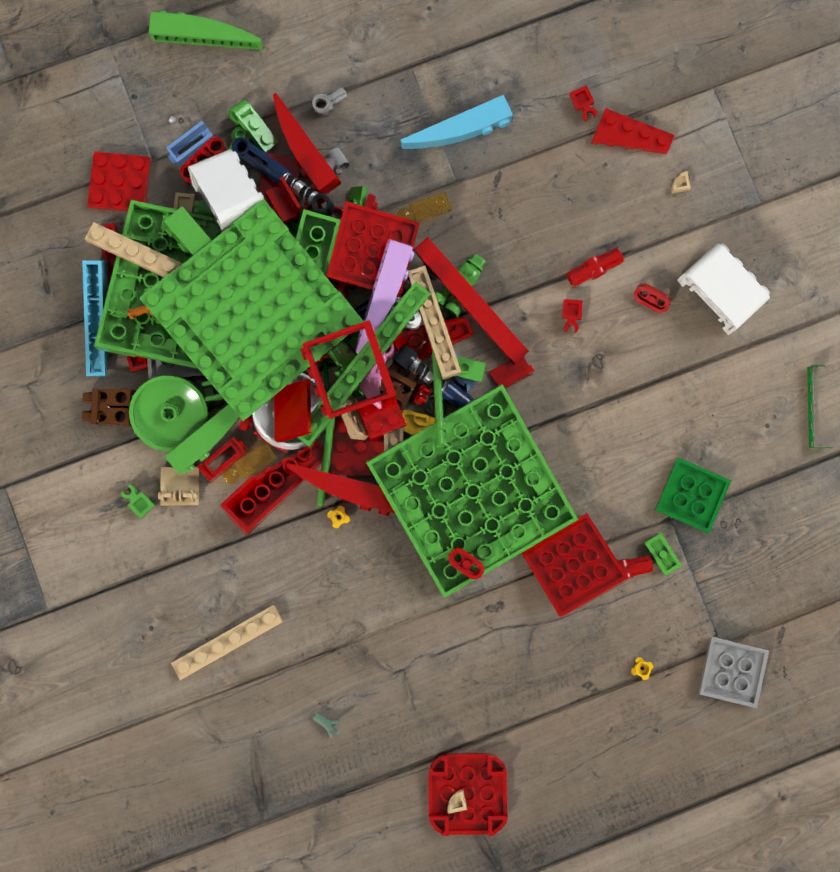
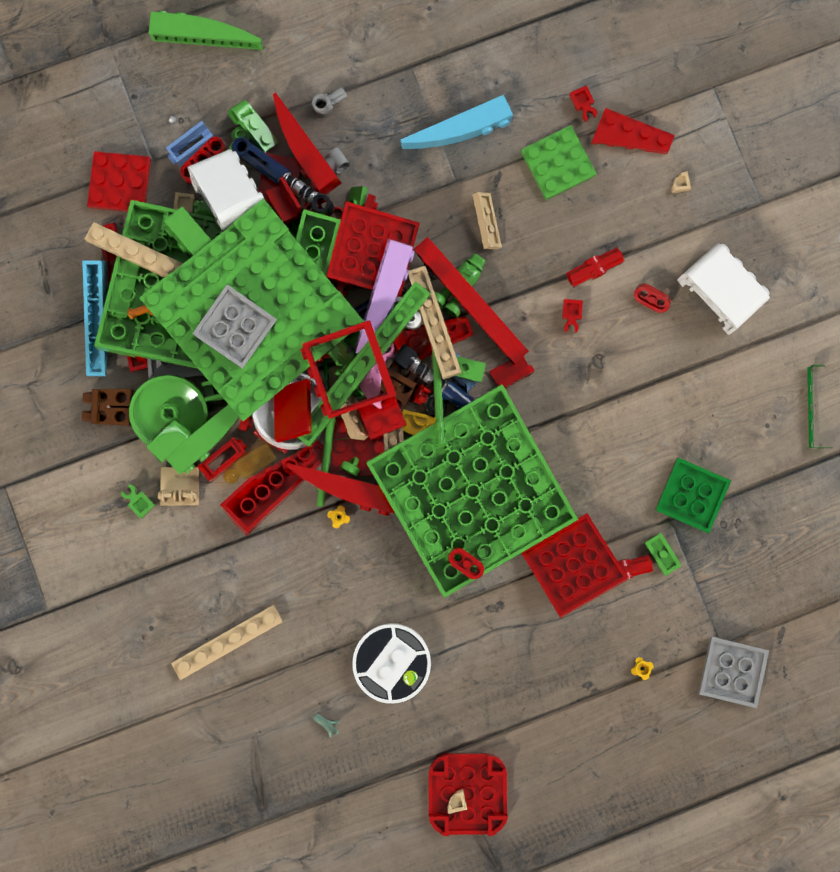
clear yellow plate [397,192,452,222] -> none
none -> bright green piece [146,418,191,463]
none -> light grey plate [192,285,277,369]
none -> bright green tile [340,457,360,476]
none -> piece [353,623,431,704]
none -> tan plate [473,192,502,250]
none -> bright green plate [521,125,597,201]

